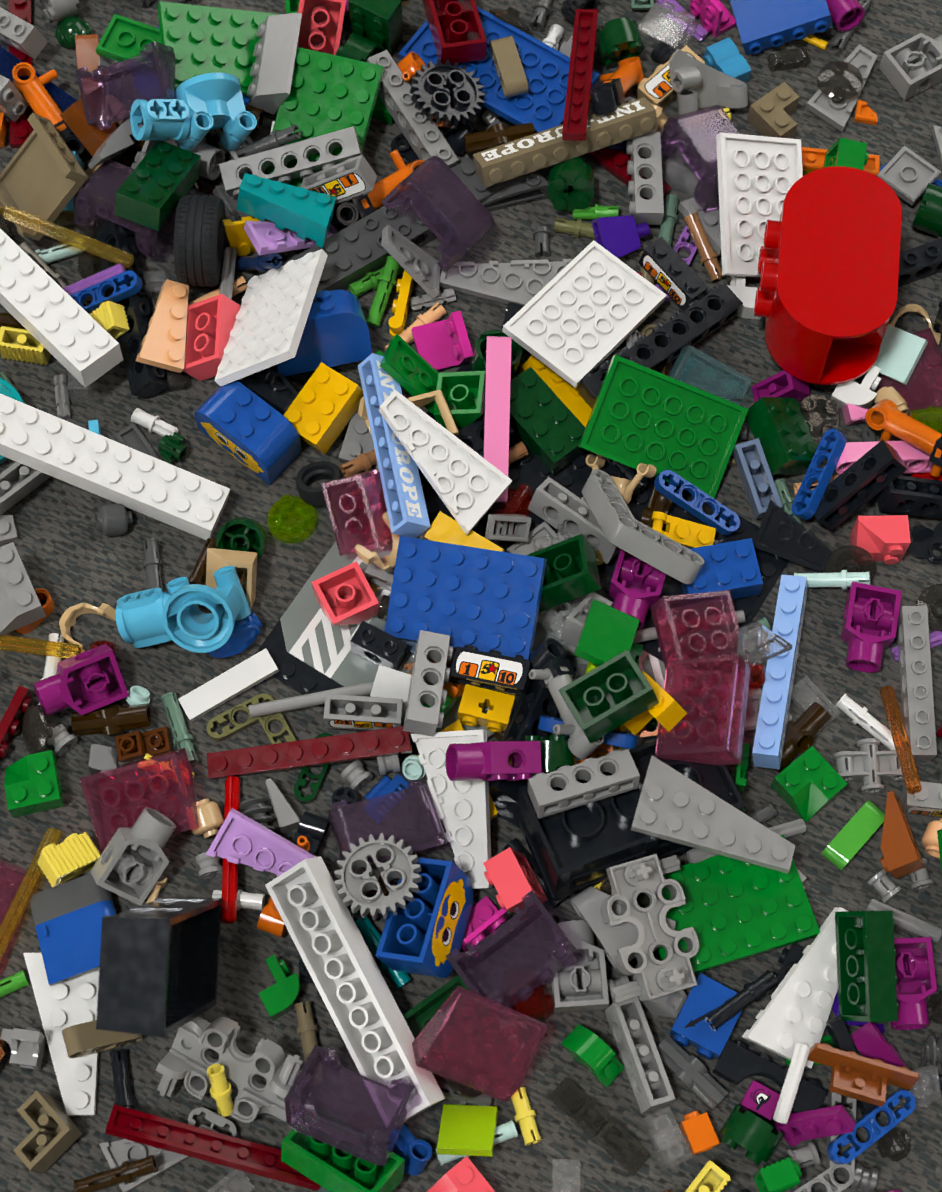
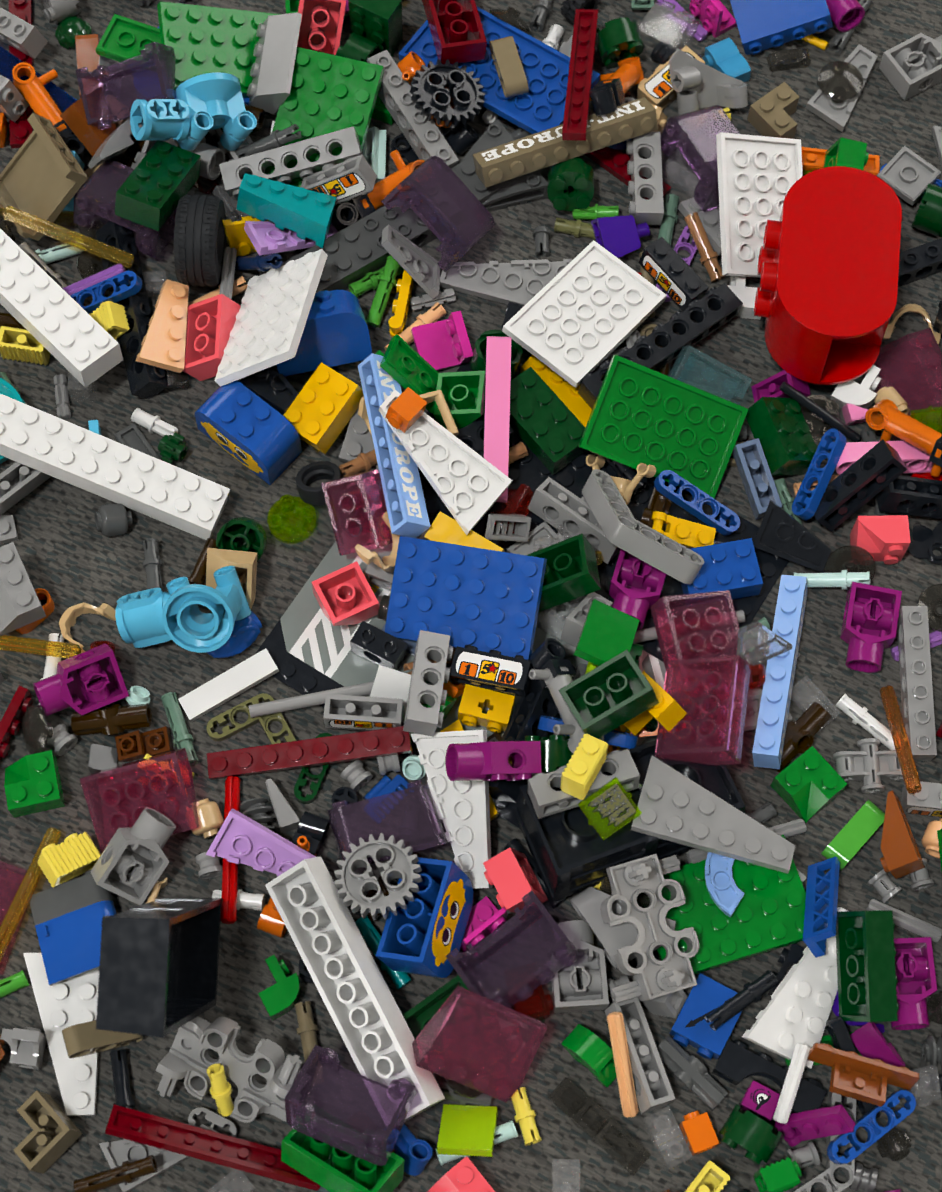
dark brown piece [464,122,535,156] -> none
green wing [730,742,750,796] -> none
orange tile [854,100,878,125] -> none
light aqua tile [874,324,928,385] -> none
none -> light aqua piece [363,126,386,183]
none -> orange brick [385,387,427,433]
none -> light yellow brick [560,734,608,800]
none -> piece [578,777,642,841]
none -> light nougat axle [607,1012,639,1118]
none -> light blue tile [704,852,745,917]
none -> black bar [779,381,861,442]
none -> blue fence [803,857,840,958]

